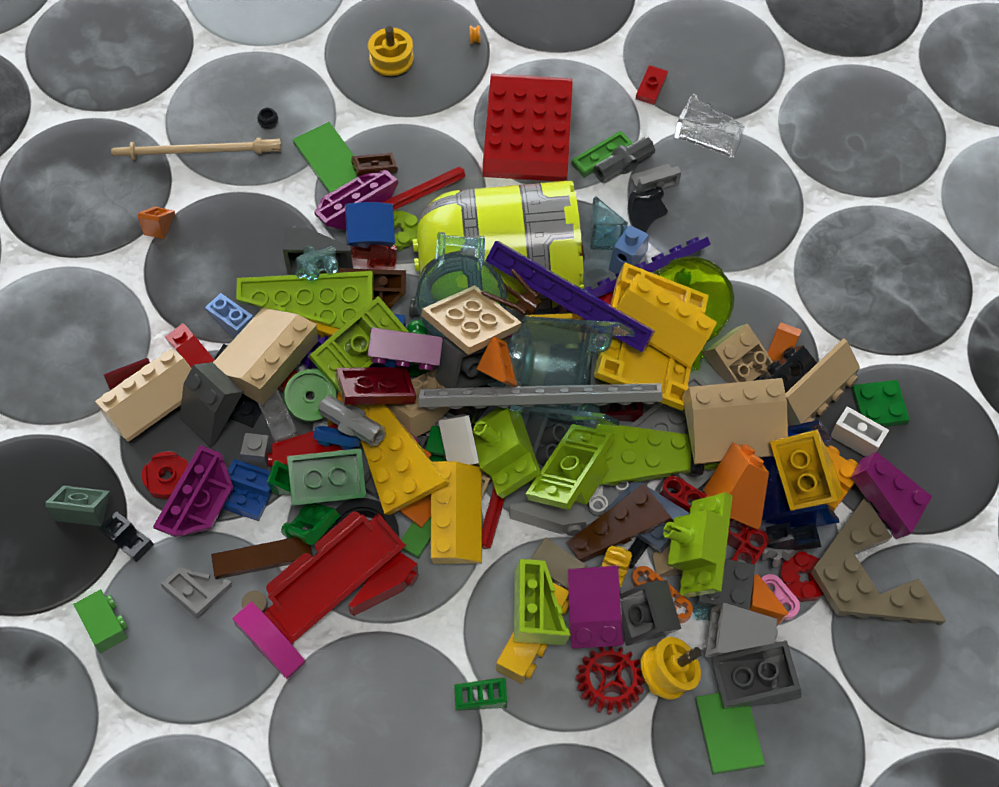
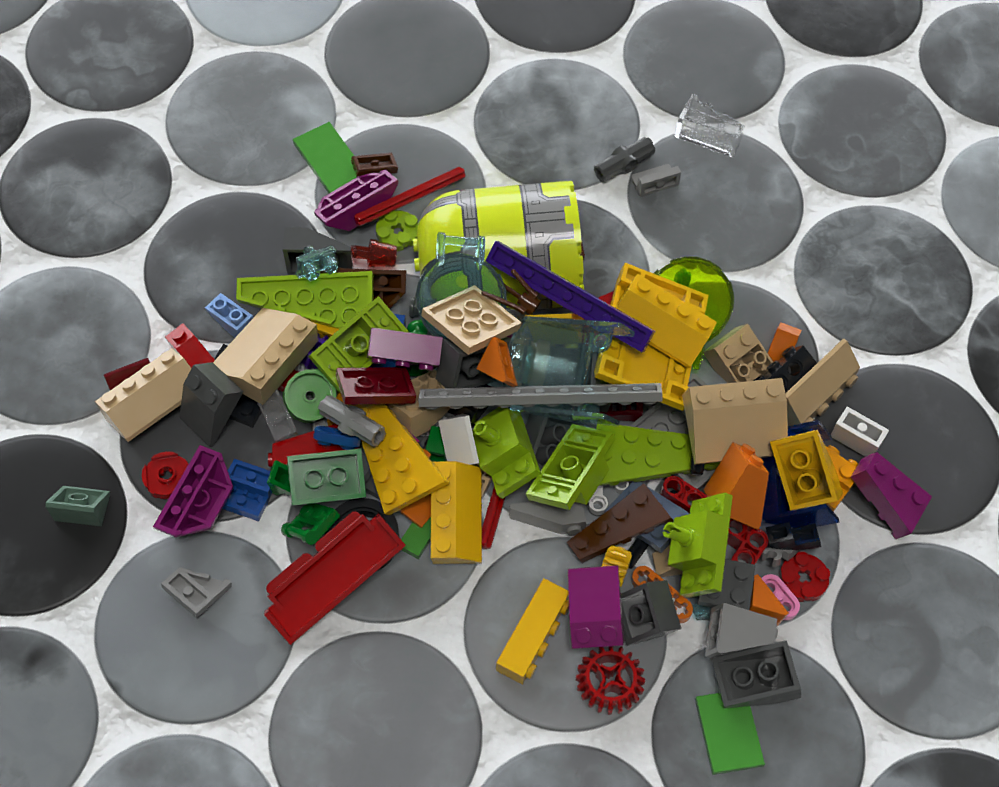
bright green brick [73,589,128,654] -> none
black slope [98,511,154,562] -> none
tan bar [111,138,281,160] -> none
orange slope [138,206,175,239] -> none
reddish brown tile [211,537,312,579] -> none
dark pink slope [232,601,306,679] -> none
light grey brick [241,433,272,469] -> none
dark tan tile [241,591,268,613] -> none
black plate [257,108,278,128] -> none
blue slope [345,202,395,248] -> none
red slope [348,551,419,616] -> none
yellow wheel [368,26,414,76] -> none
green slope [454,678,507,711] -> none
light orange bush [469,25,481,44] -> none
red slope [482,73,573,182] -> none
lime wedge [514,559,571,645] -> none
dark tan brick [531,537,588,589] -> none
dark purple plate [554,236,711,314] -> none
bright green tile [571,131,633,178] -> none
clear light blue slope [590,196,628,250] -> none
medium blue torso [608,226,649,274] -> none
black arm [627,187,668,233] -> none
red plate [635,65,668,105] -> none
yellow wheel [640,637,702,700] -> none
dark tan wing [811,497,946,625] -> none
green plate [851,380,910,427] -> none

